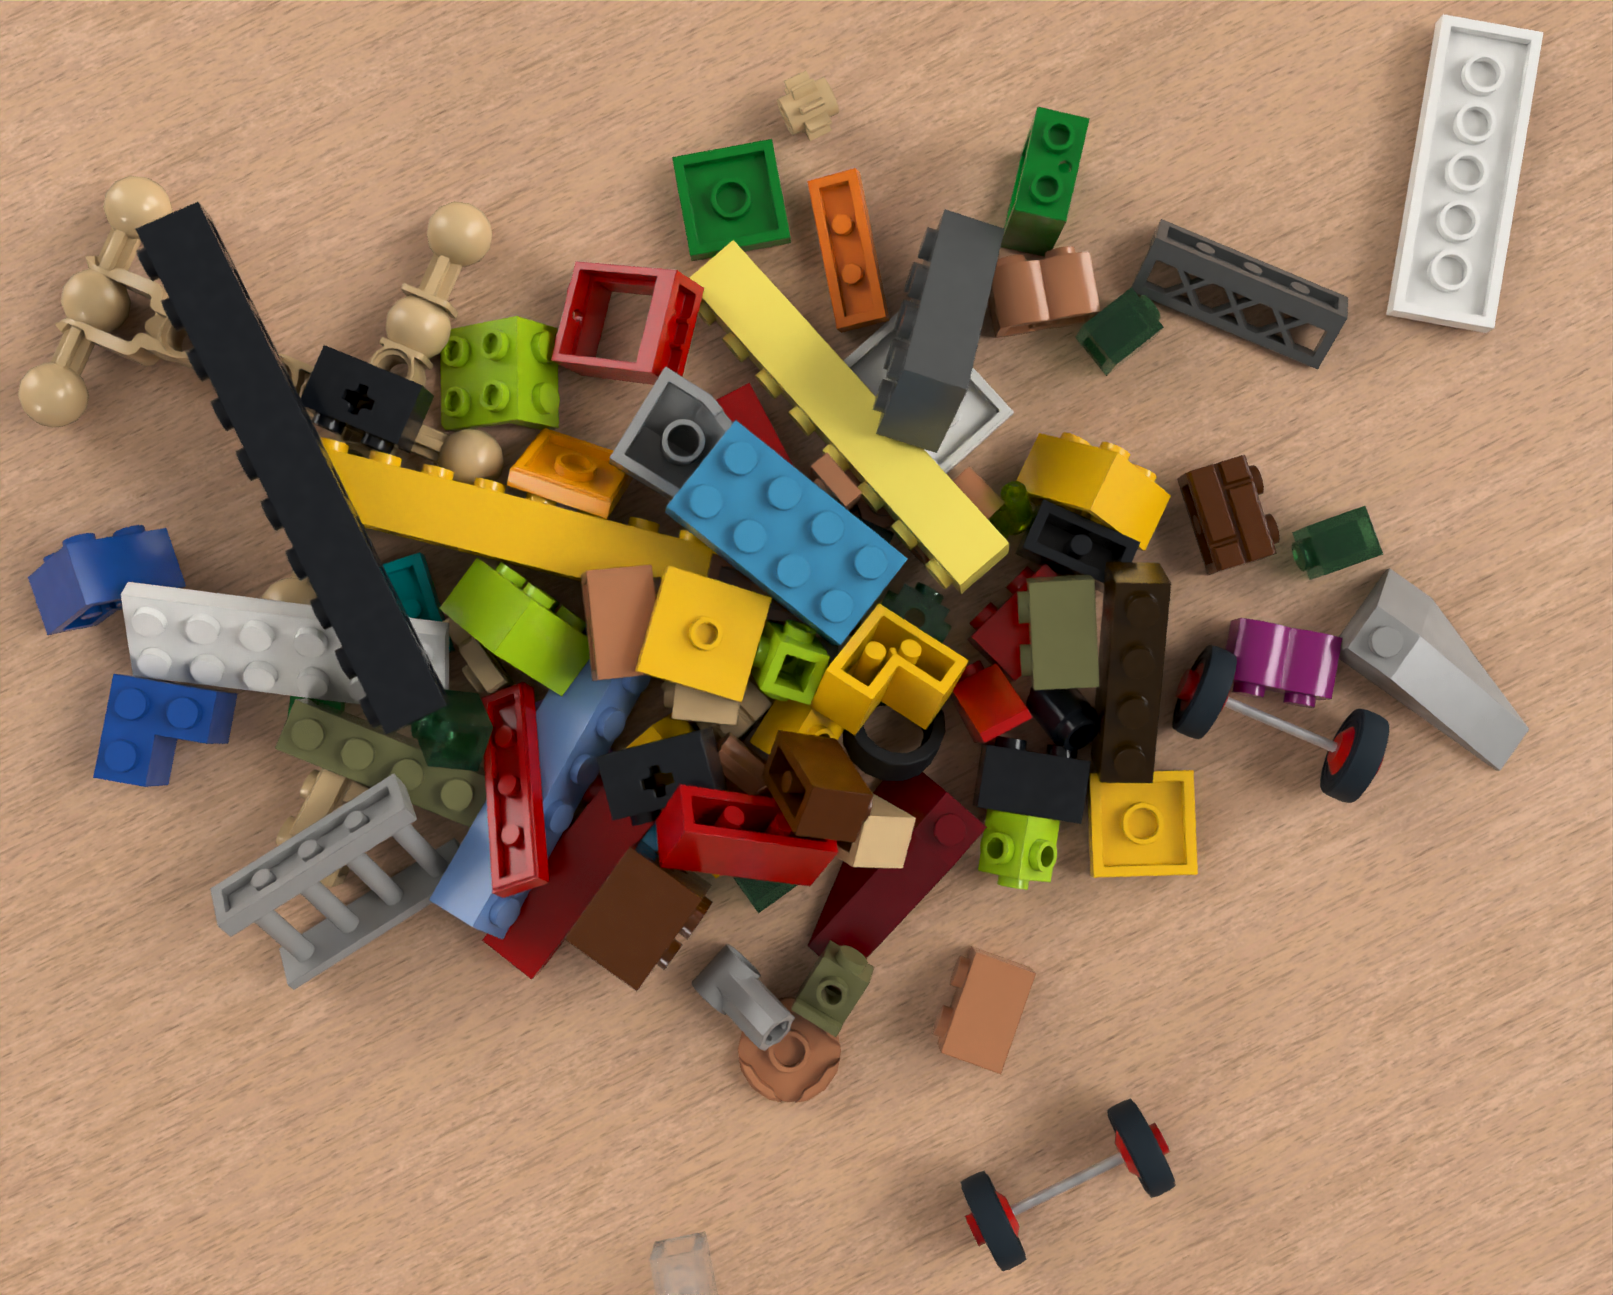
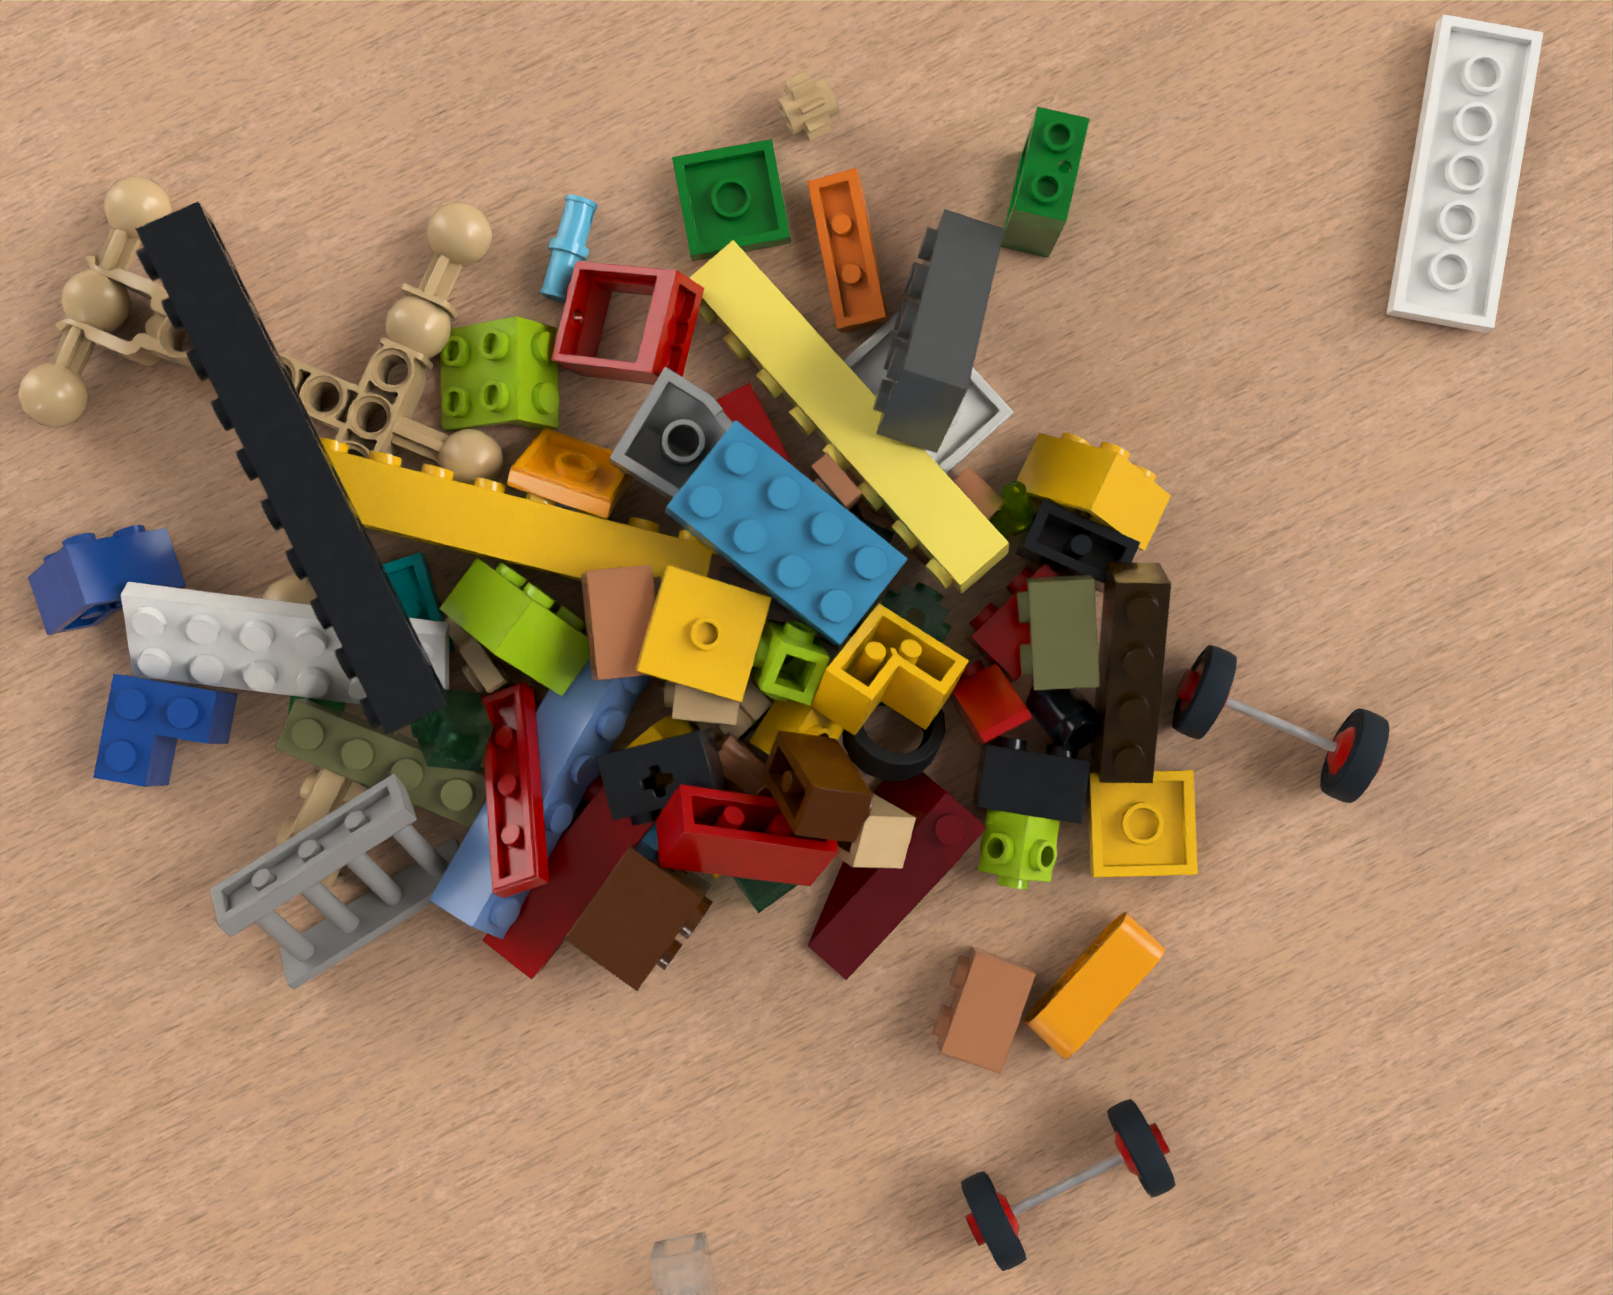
black brick [301,345,434,454] -> none
light grey piece [692,944,795,1051] -> none
nougat tile [738,996,841,1103] -> none
olive brick [791,940,874,1037] -> none
nougat brick [988,246,1101,337] -> none
clear green brick [1075,287,1164,376] -> none
dark grey fence [1130,219,1348,369] -> none
reddish brown brick [1177,455,1280,576] -> none
magenta brick [1226,618,1342,708] -> none
clear green brick [1292,506,1383,580] -> none
light grey wedge [1339,568,1529,771] -> none
none -> medium azure pin [539,194,598,303]
none -> light orange beam [1024,912,1165,1059]

